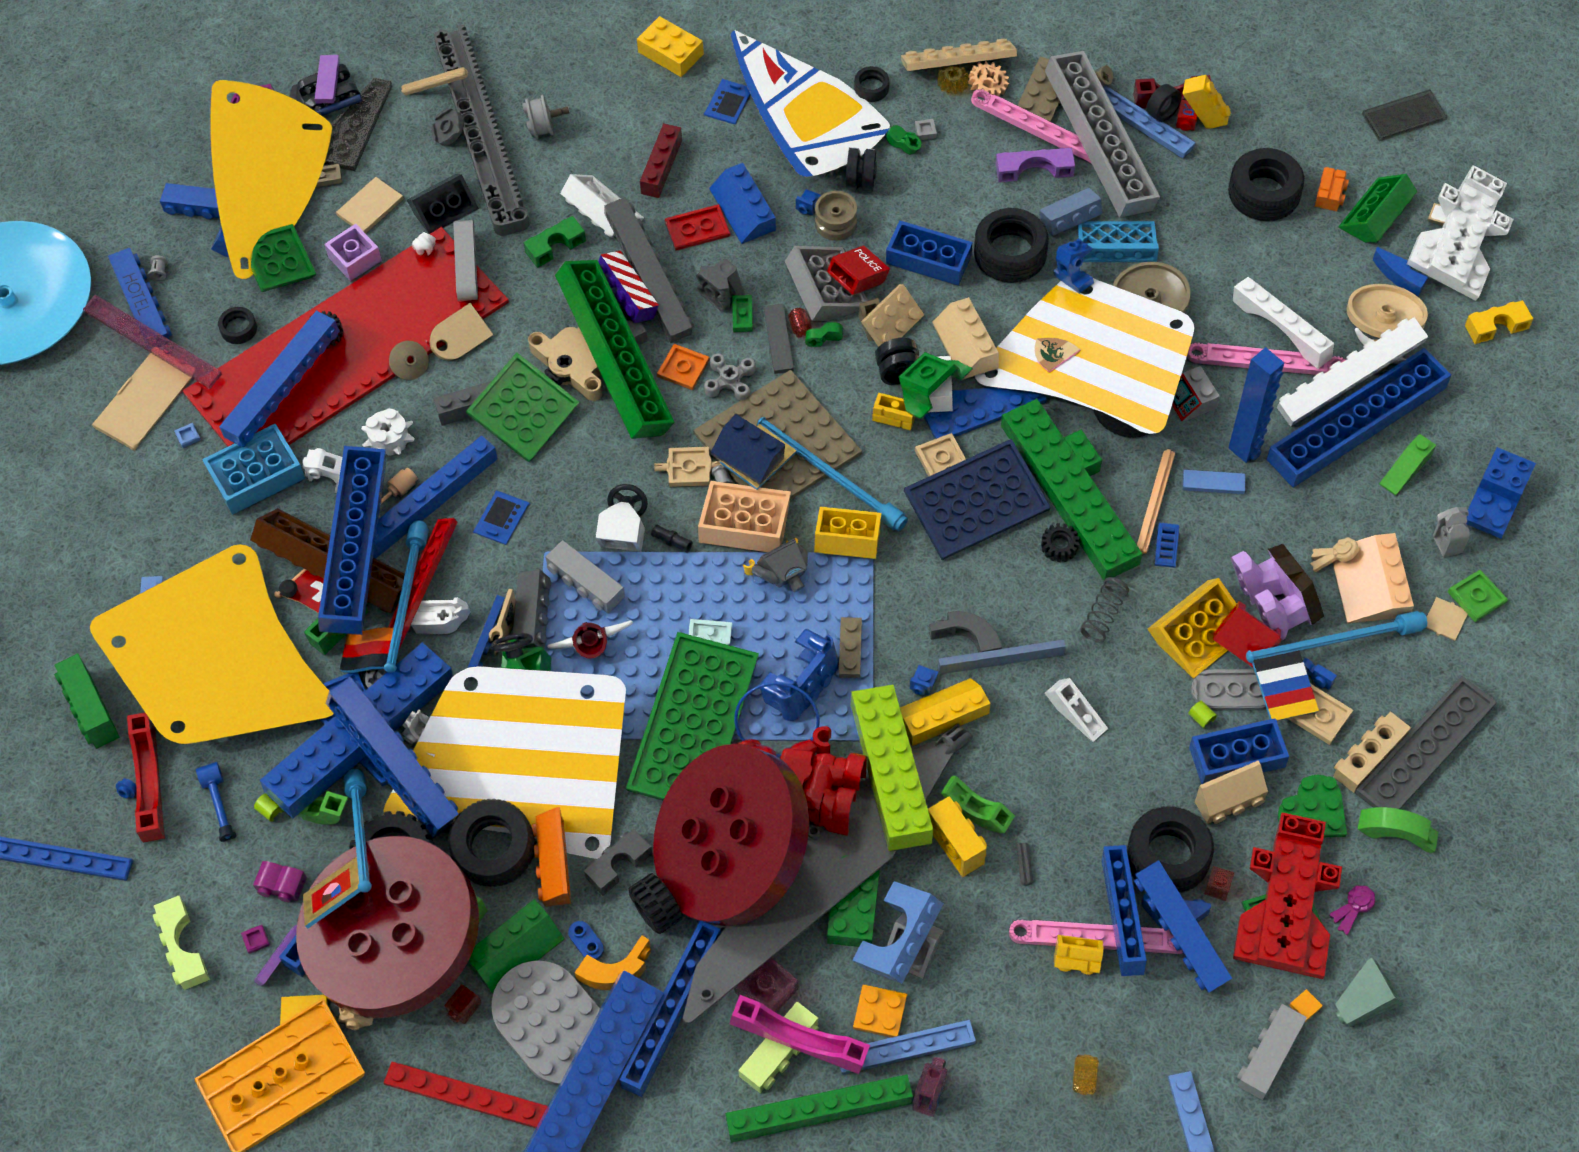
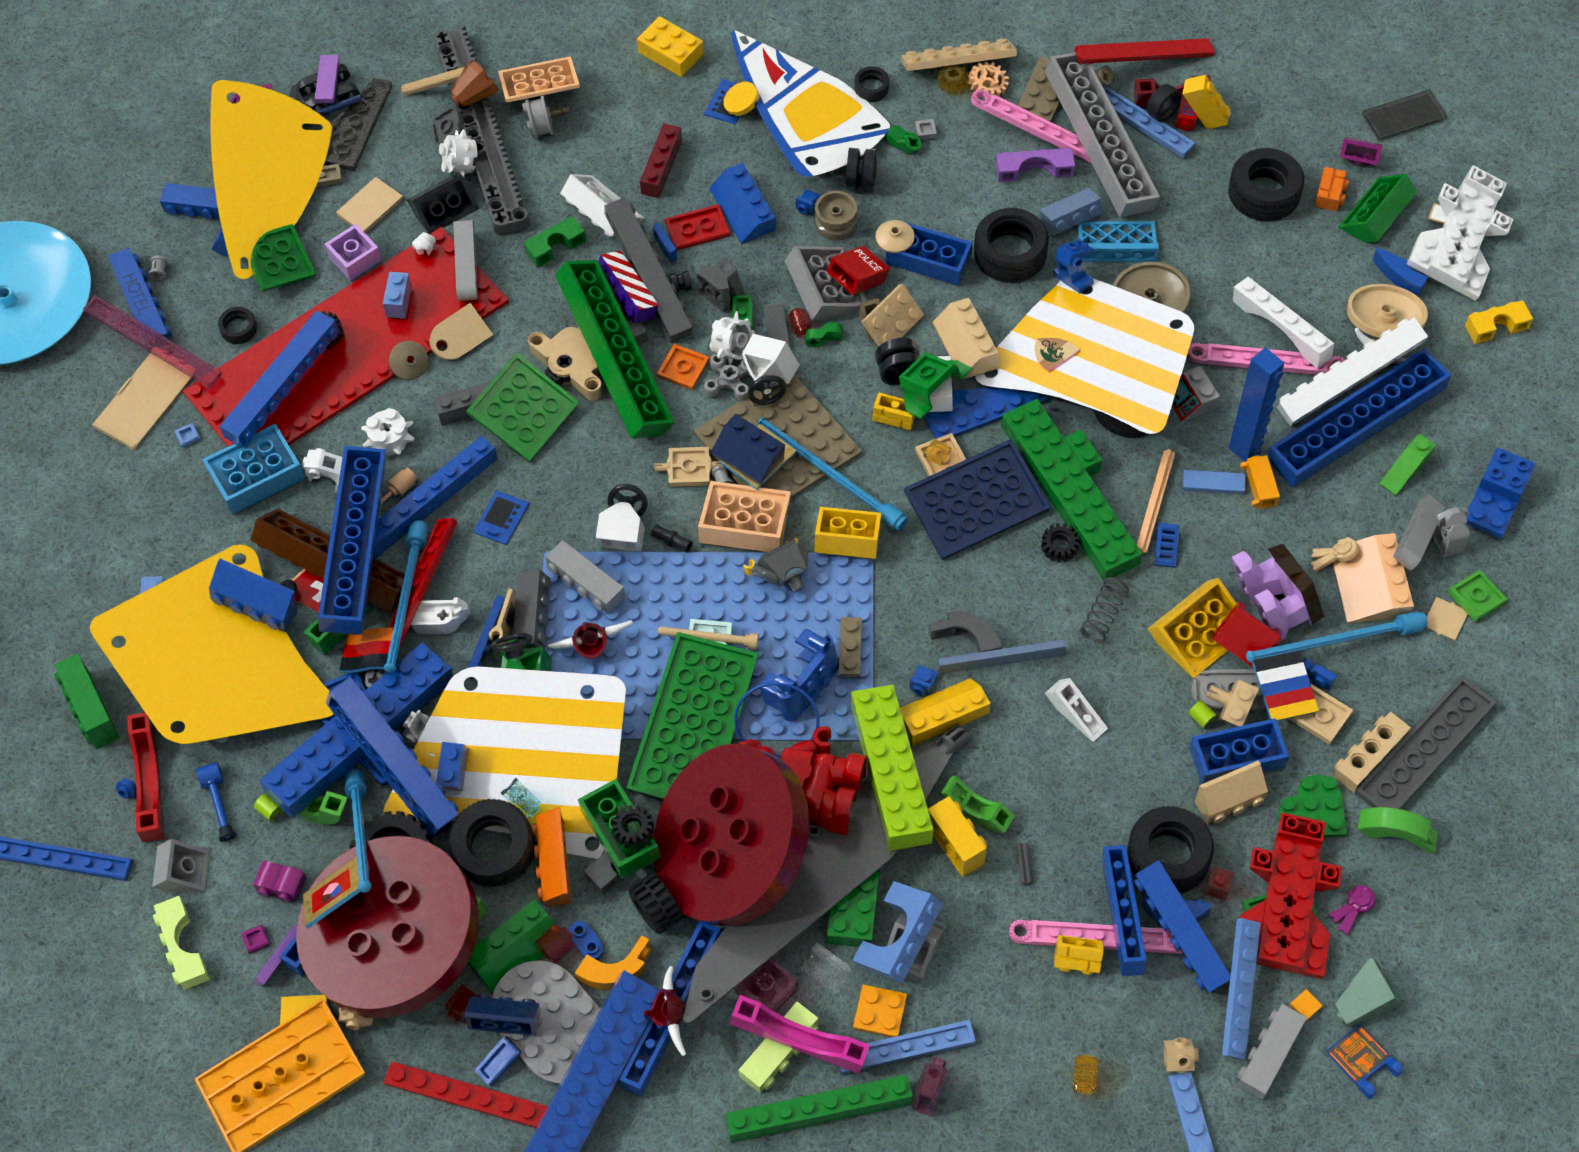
none -> light grey slope [152,839,210,892]
none -> blue slope [209,559,297,632]
none -> medium blue brick [383,272,412,319]
none -> blue brick [436,742,469,791]
none -> white brick [439,129,477,179]
none -> dark orange cone [451,60,499,107]
none -> dark blue slope [465,994,540,1036]
none -> tile [474,1036,522,1086]
none -> light nougat slope [498,56,580,103]
none -> clear light blue hips [501,778,542,818]
none -> clear red brick [535,924,576,964]
none -> green brick [577,779,661,879]
none -> black tyre [612,805,655,849]
none -> dark red helmet [644,966,686,1056]
none -> blue tile [653,222,677,263]
none -> tan piece [657,627,759,650]
none -> black wheel [669,271,692,292]
none -> white brick [710,311,755,365]
none -> yellow tile [724,82,759,116]
none -> white piece [742,334,800,405]
none -> clear panel [801,942,853,995]
none -> tan dish [876,220,914,253]
none -> clear yellow tile [923,438,952,466]
none -> red tile [1074,38,1215,64]
none -> tan brick [1163,1037,1199,1073]
none -> tan brick [1206,680,1259,727]
none -> medium blue plate [1222,918,1261,1060]
none -> light orange brick [1240,455,1280,509]
none -> flag [1326,1024,1403,1099]
none -> magenta brick [1340,137,1382,165]
none -> light grey beam [1393,493,1445,570]

